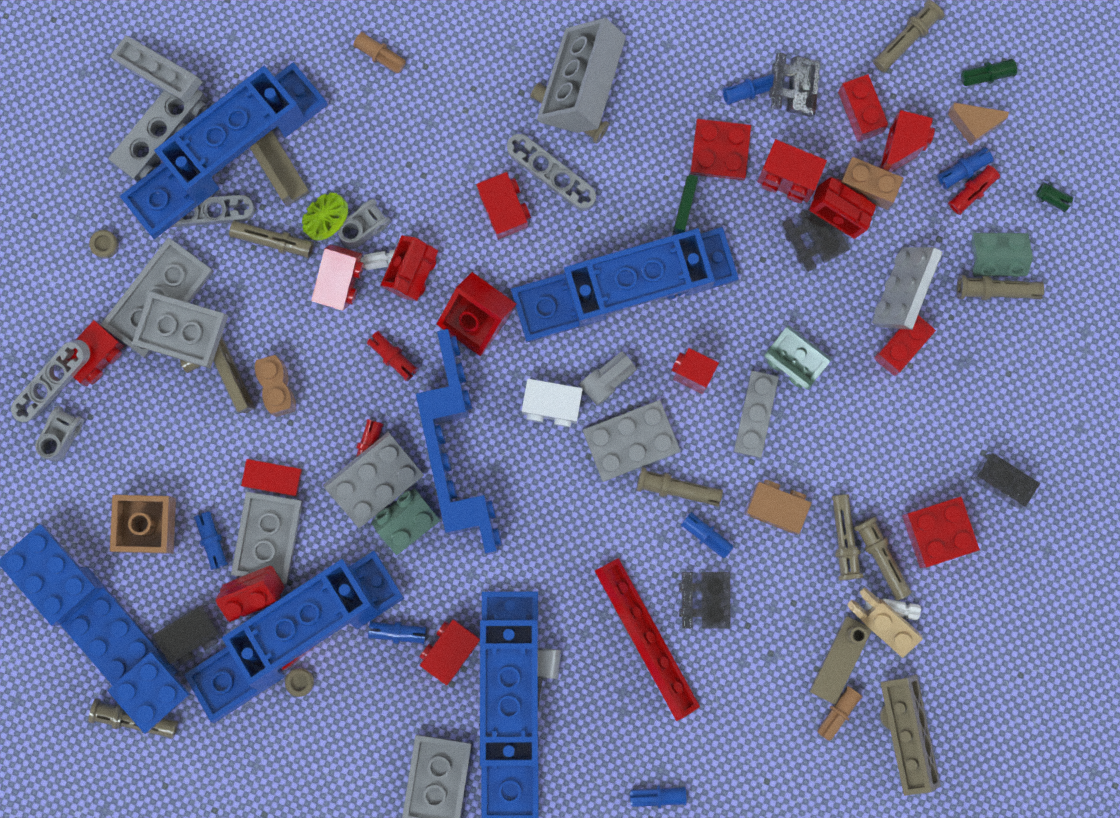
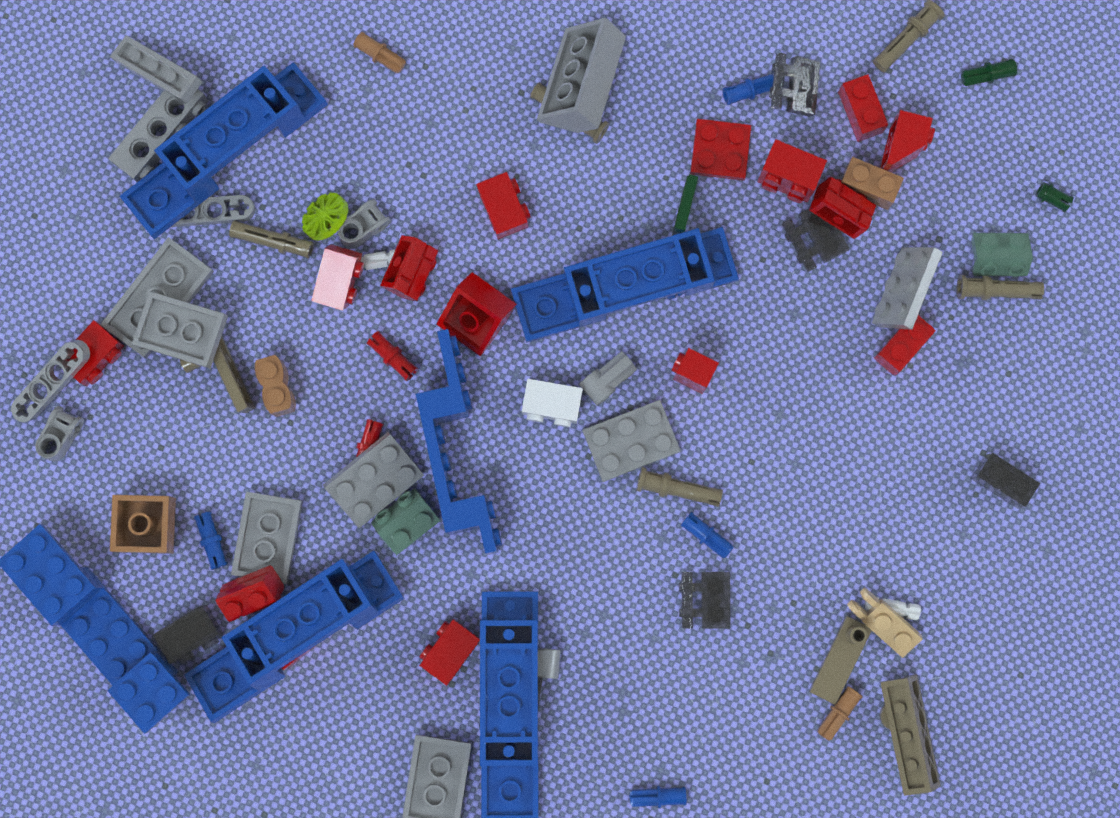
dark tan pin [88,698,178,739] -> none
dark tan tile [89,230,119,259] -> none
red tile [241,459,302,497] -> none
dark tan fence [250,130,310,207] -> none
dark tan tile [285,668,314,697] -> none
blue pin [368,621,427,645] -> none
light grey beam [507,134,596,211] -> none
red plate [595,558,700,721] -> none
light grey plate [733,371,779,458] -> none
medium nougat brick [744,479,812,535] -> none
bracket [764,325,832,390] -> none
dark tan pin [832,494,864,581] -> none
dark tan pin [853,516,912,601] -> none
red brick [902,496,980,568] -> none
blue pin [937,147,994,190] -> none
medium nougat slope [948,103,1009,146] -> none
red pin [948,165,1001,215] -> none

